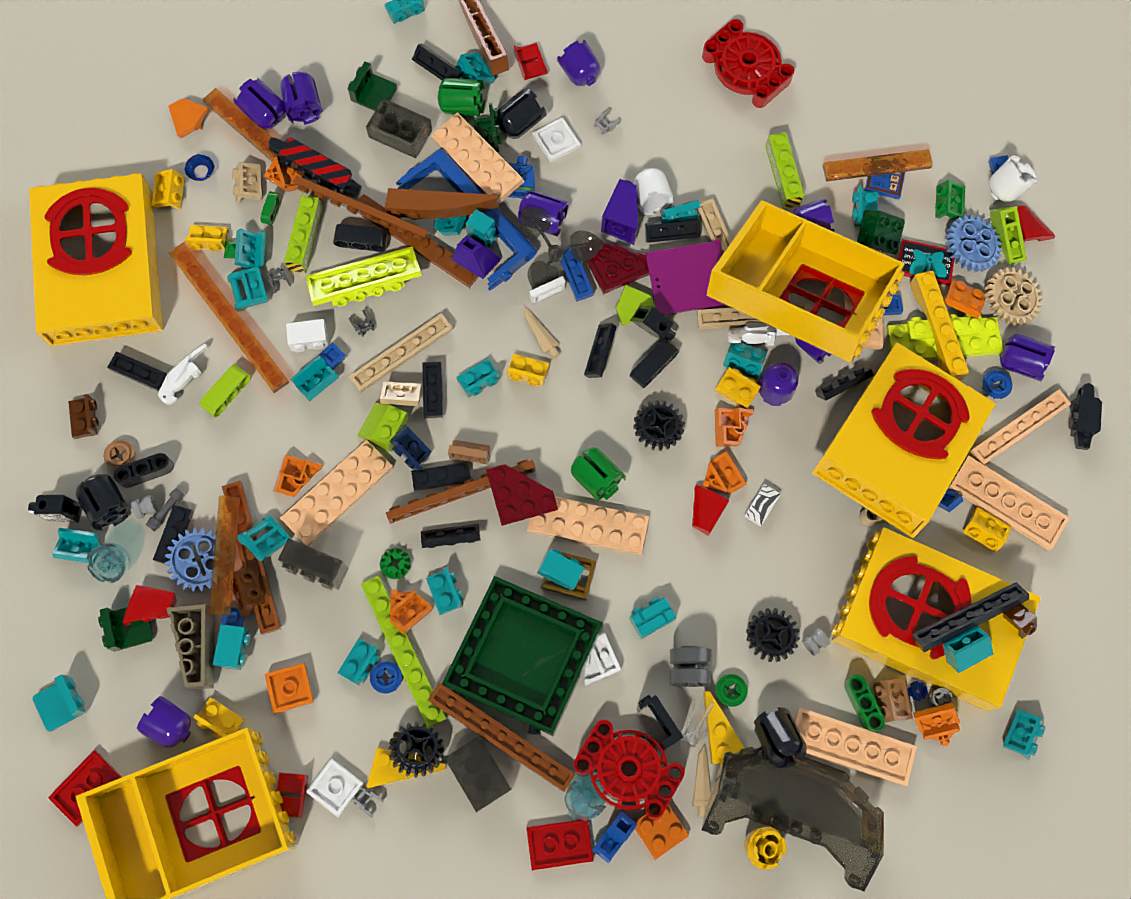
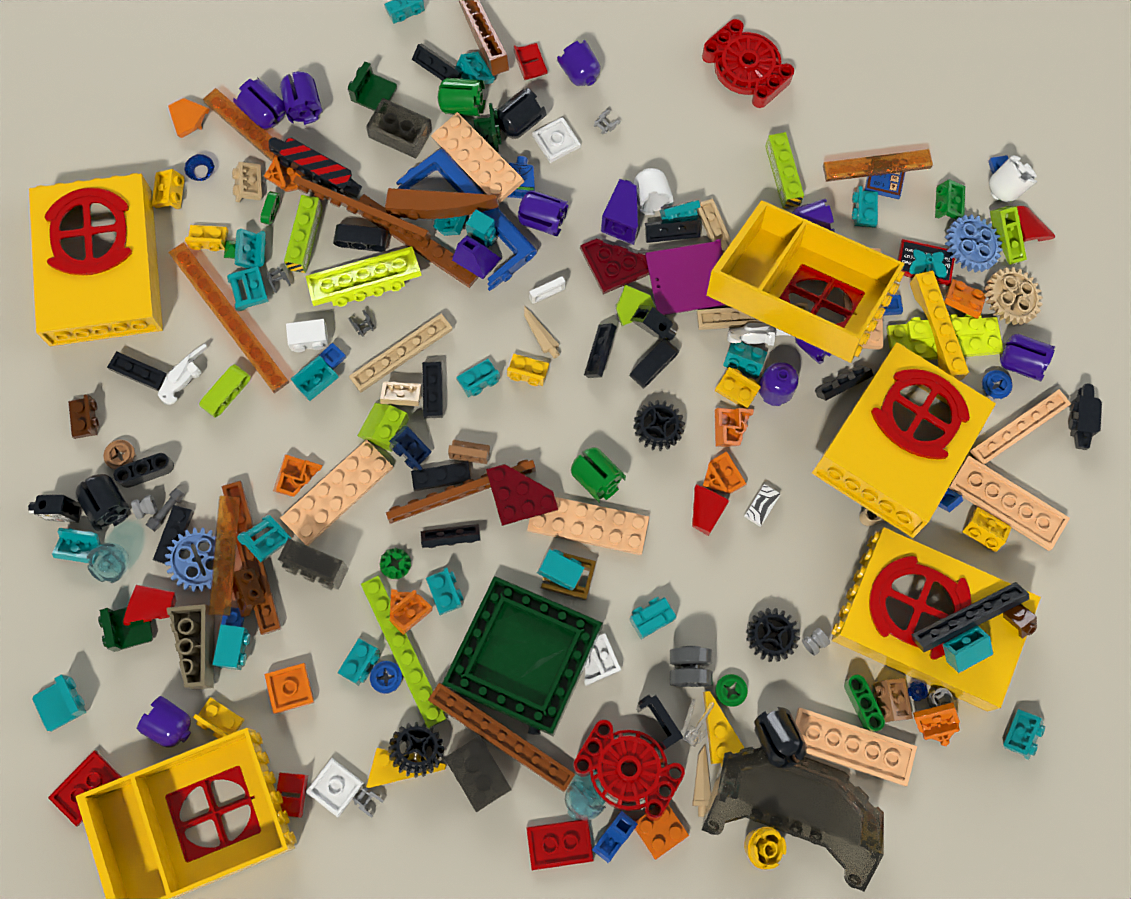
clear smoke plant [520,207,604,290] -> none
blue plate [557,245,594,302] -> none
dark green bracket [857,210,905,255] -> none

